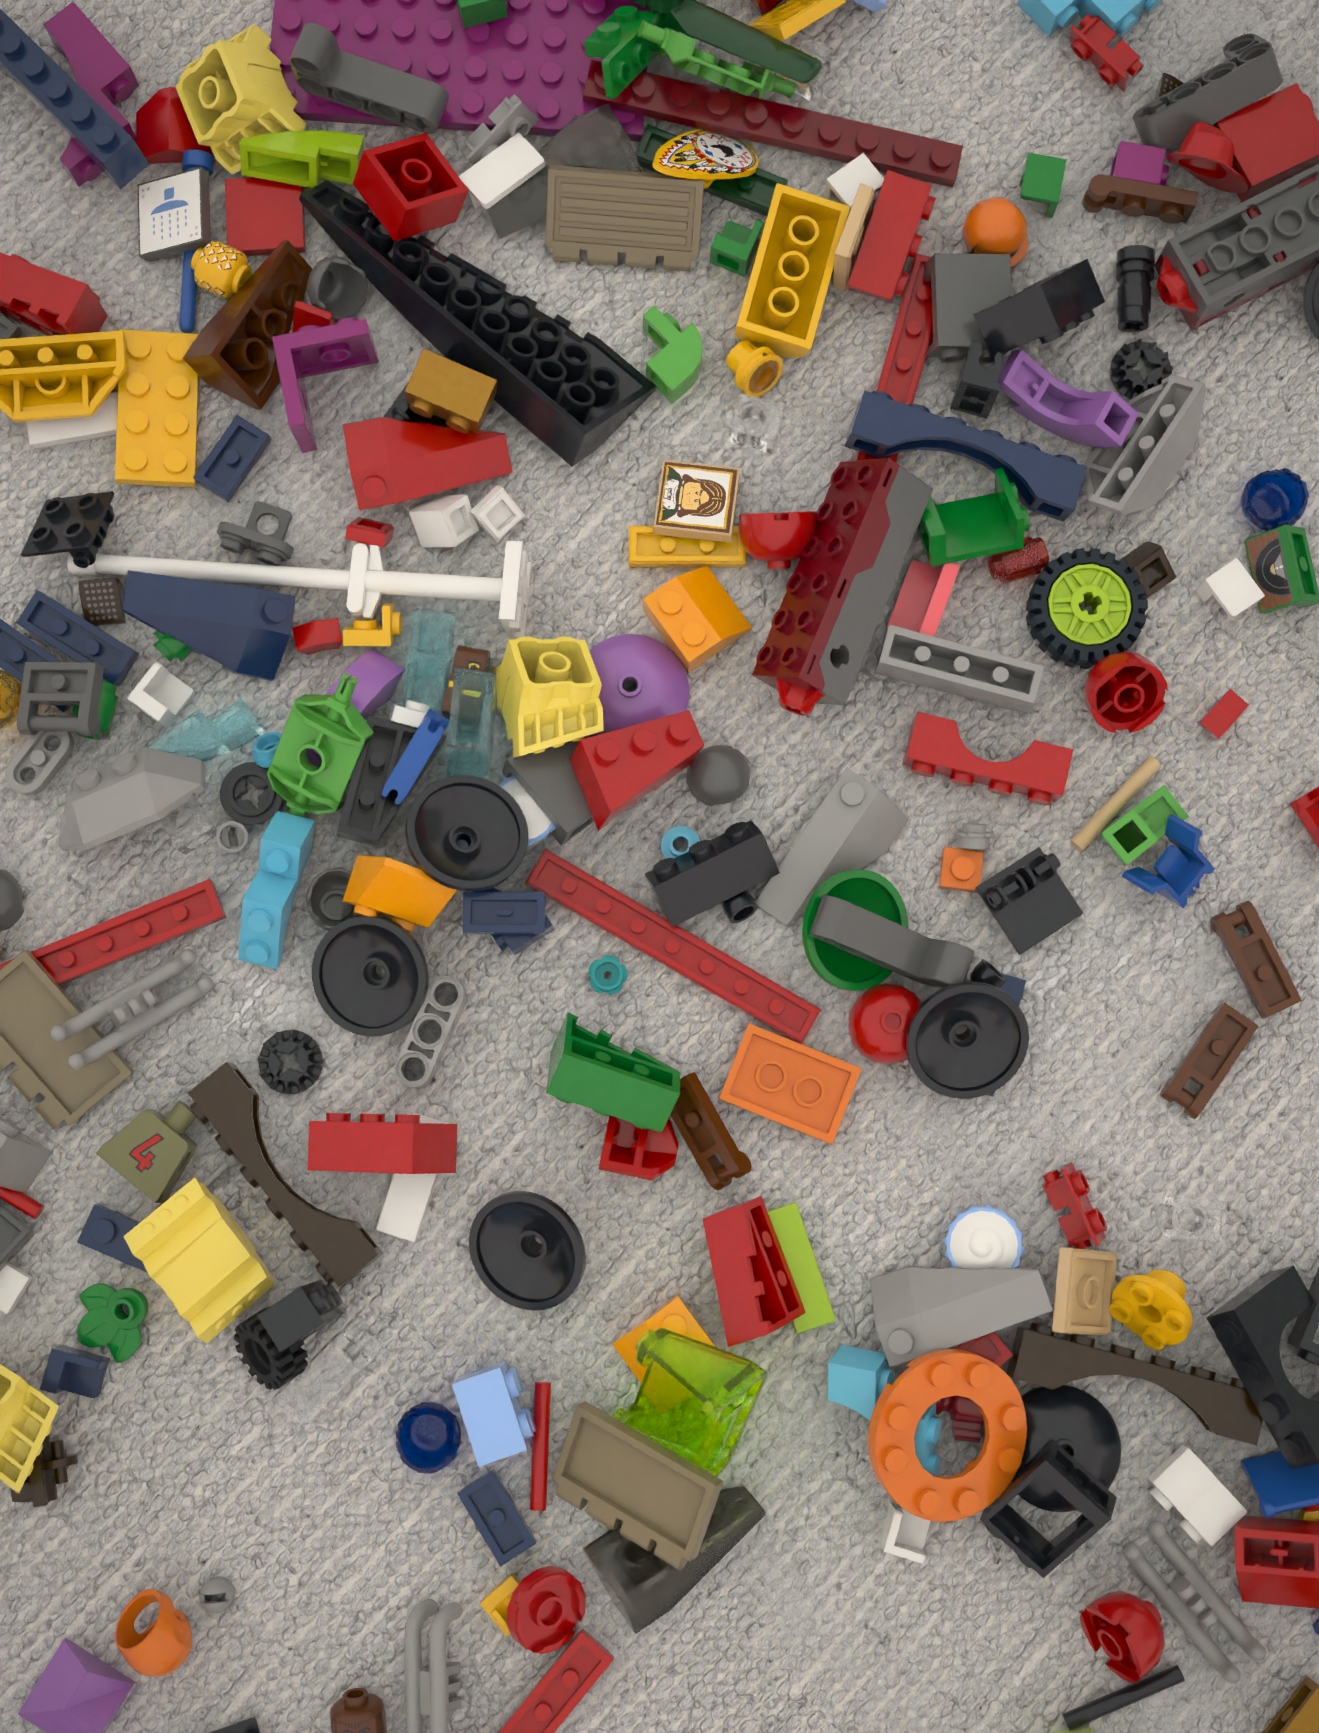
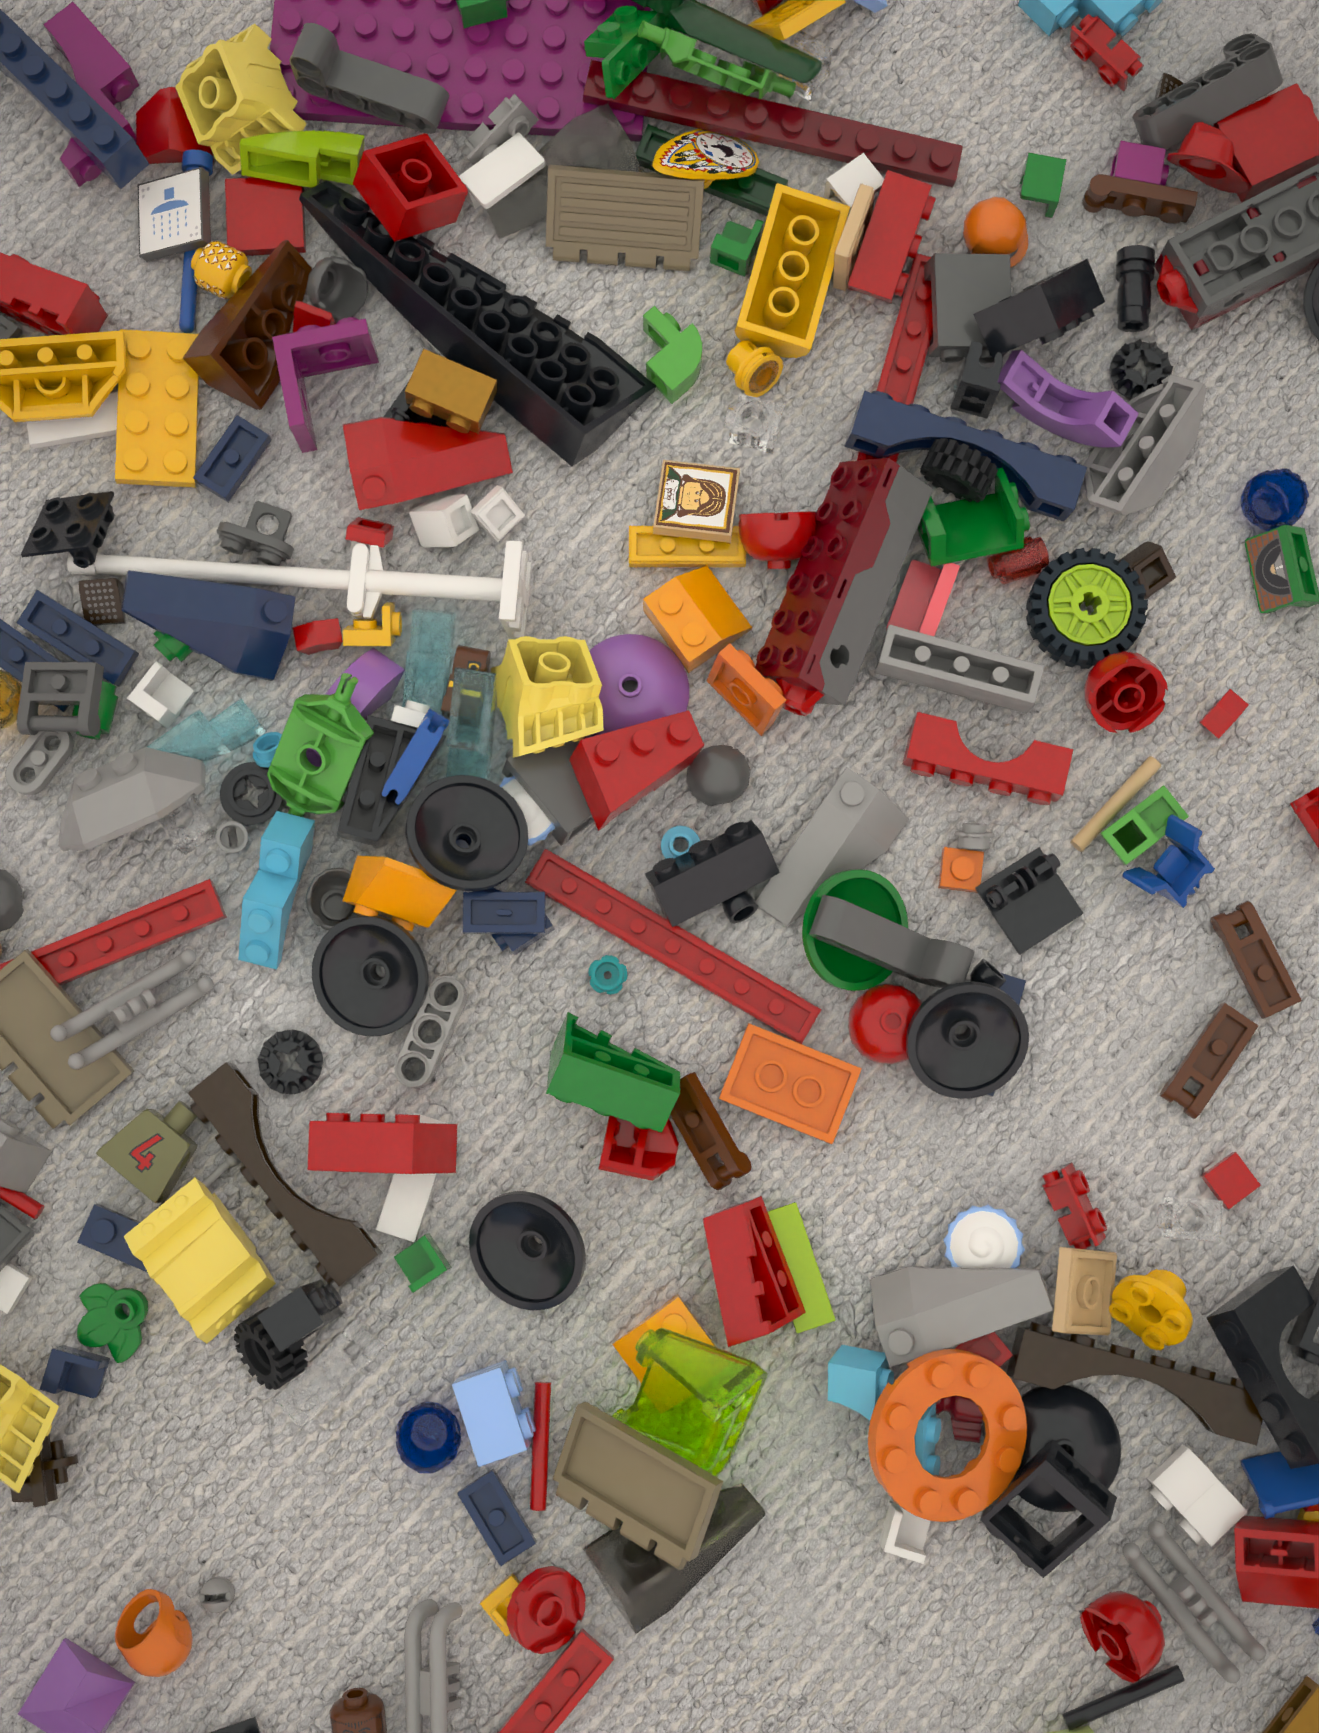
white panel [1196,558,1265,618] -> none
none -> green panel [394,1233,452,1293]
none -> orange plate [706,643,786,736]
none -> black tyre [920,438,998,503]
none -> red tile [1201,1152,1261,1209]

